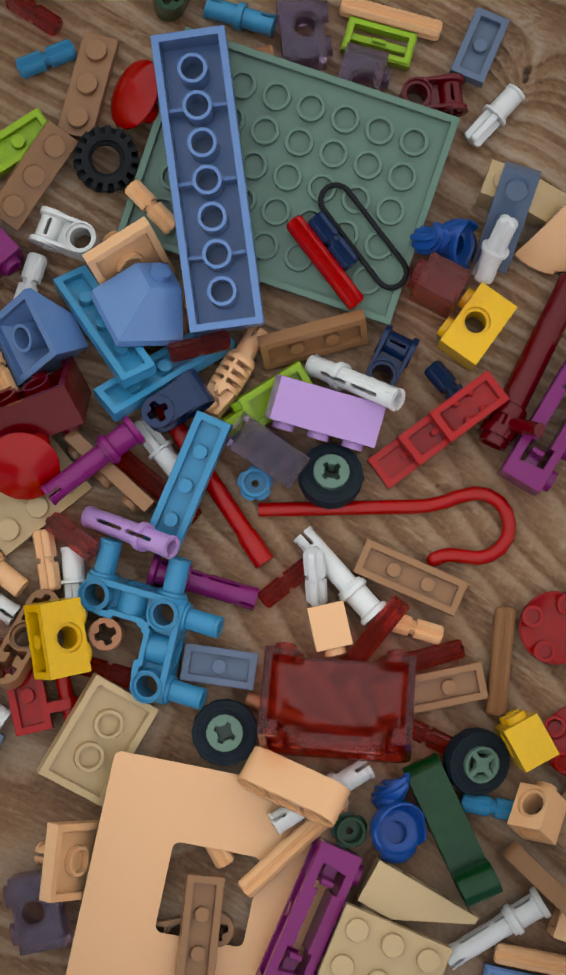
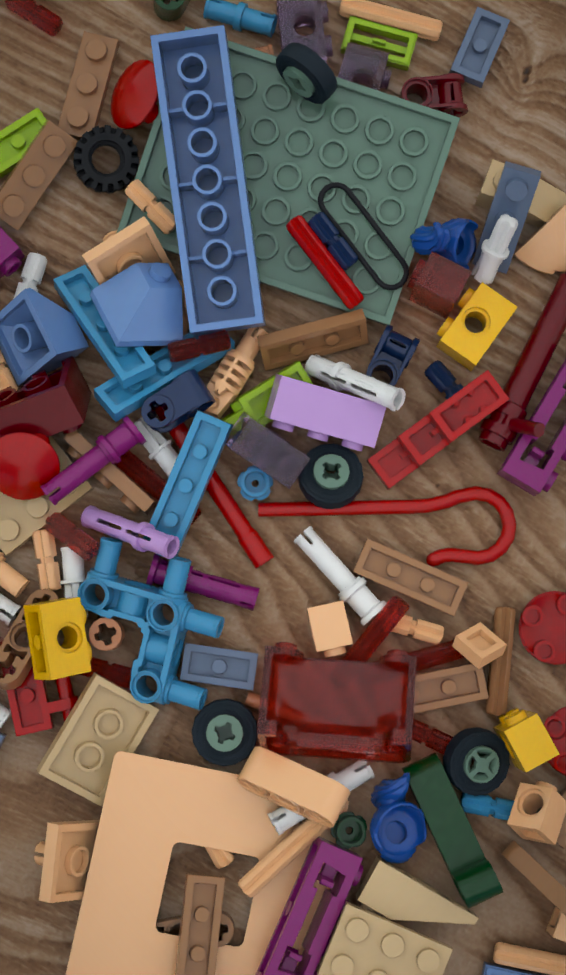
clear purple brick [3,868,70,956] -> none
dark azure piece [15,39,77,79] -> none
white piece [28,206,101,262] -> none
clear red piece [258,557,306,608] -> none
white piece [303,546,328,607] -> none
white pin [448,886,552,971] -> none
white axle [464,83,525,148] -> none
none -> black wheel [276,43,337,104]
none -> light nougat plate [452,622,507,669]

